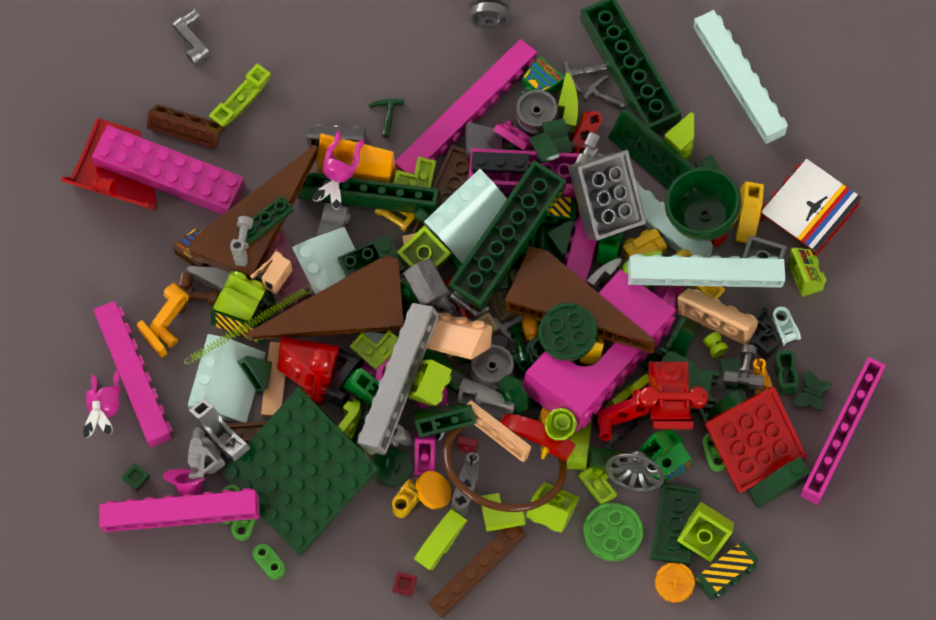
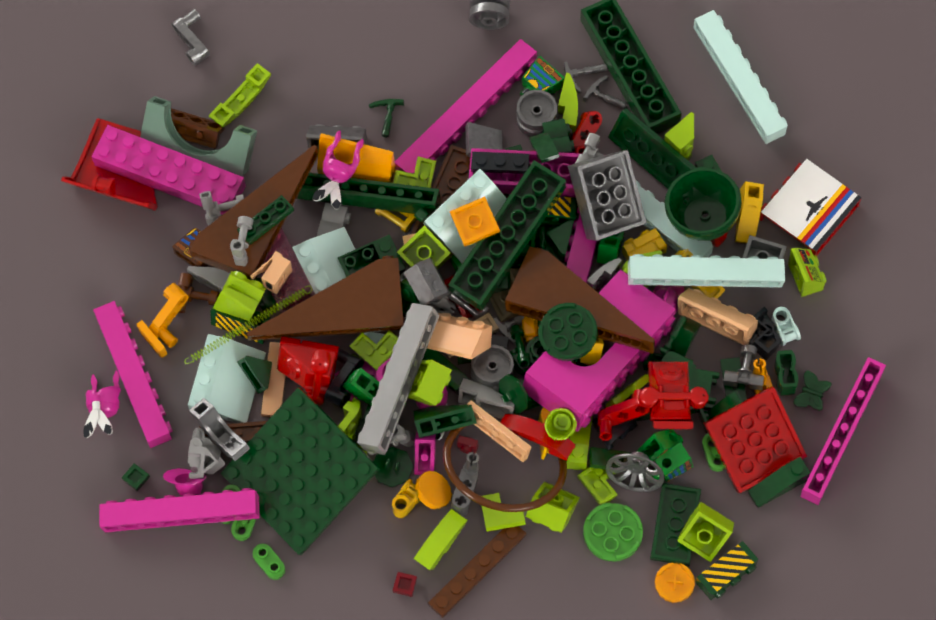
dark pink plate [493,120,534,150] -> none
lime wheel [703,332,729,358] -> none
none -> sand green arch [140,96,257,176]
none -> light grey bar [199,191,244,226]
none -> light orange tile [449,196,500,247]

